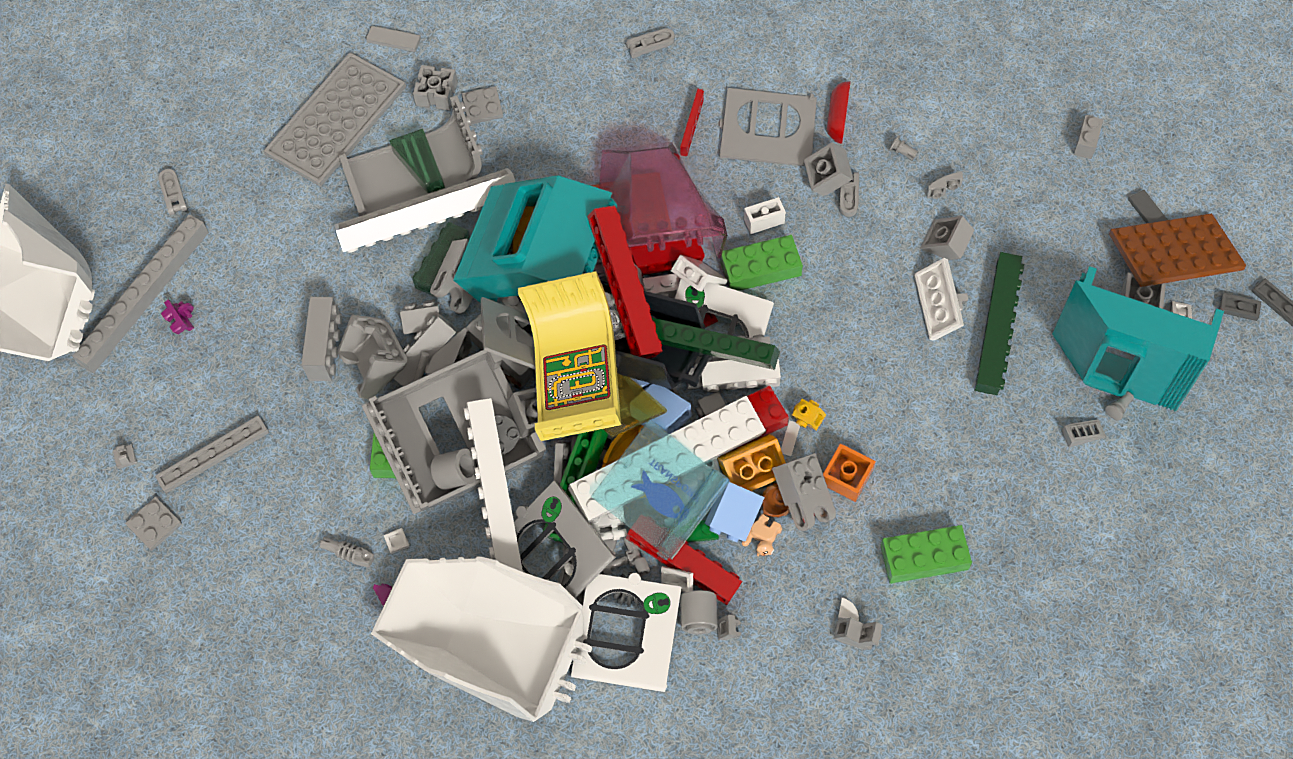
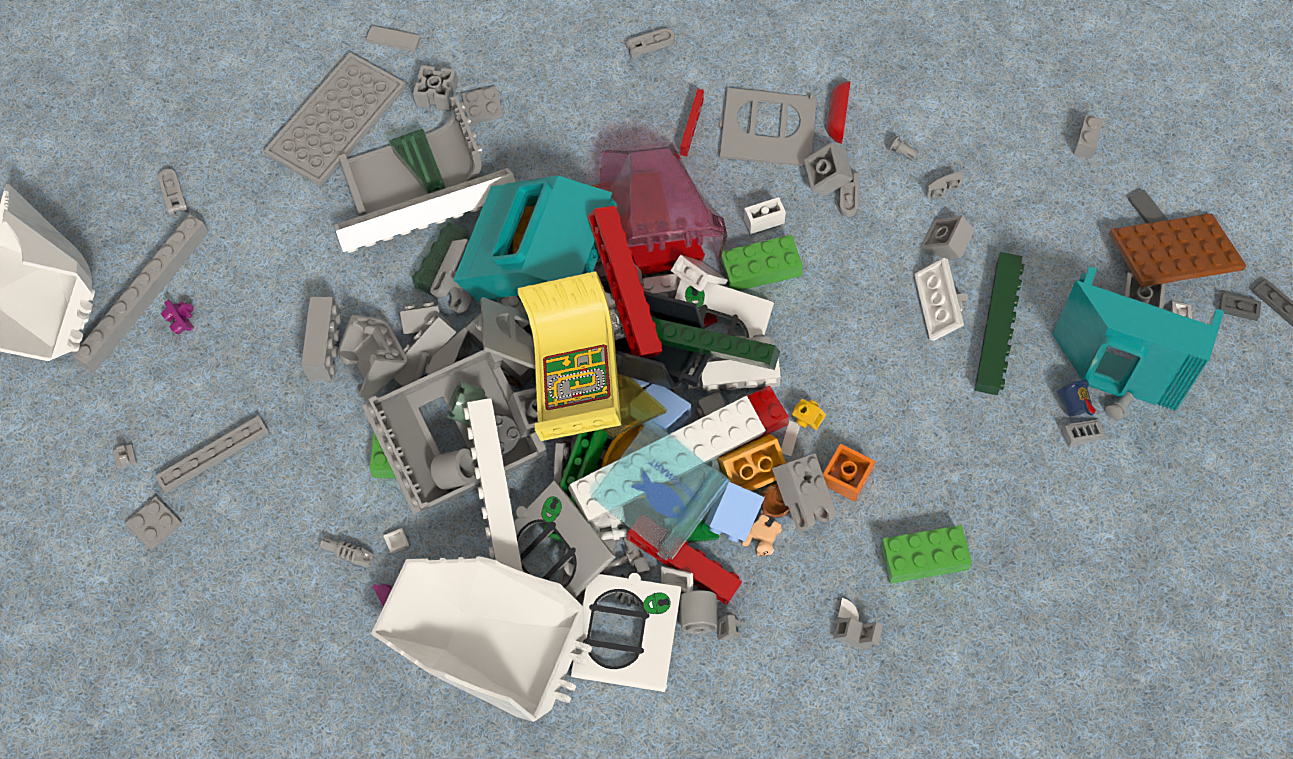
none -> sand green brick [447,380,487,426]
none -> dark blue hat [1057,380,1096,417]

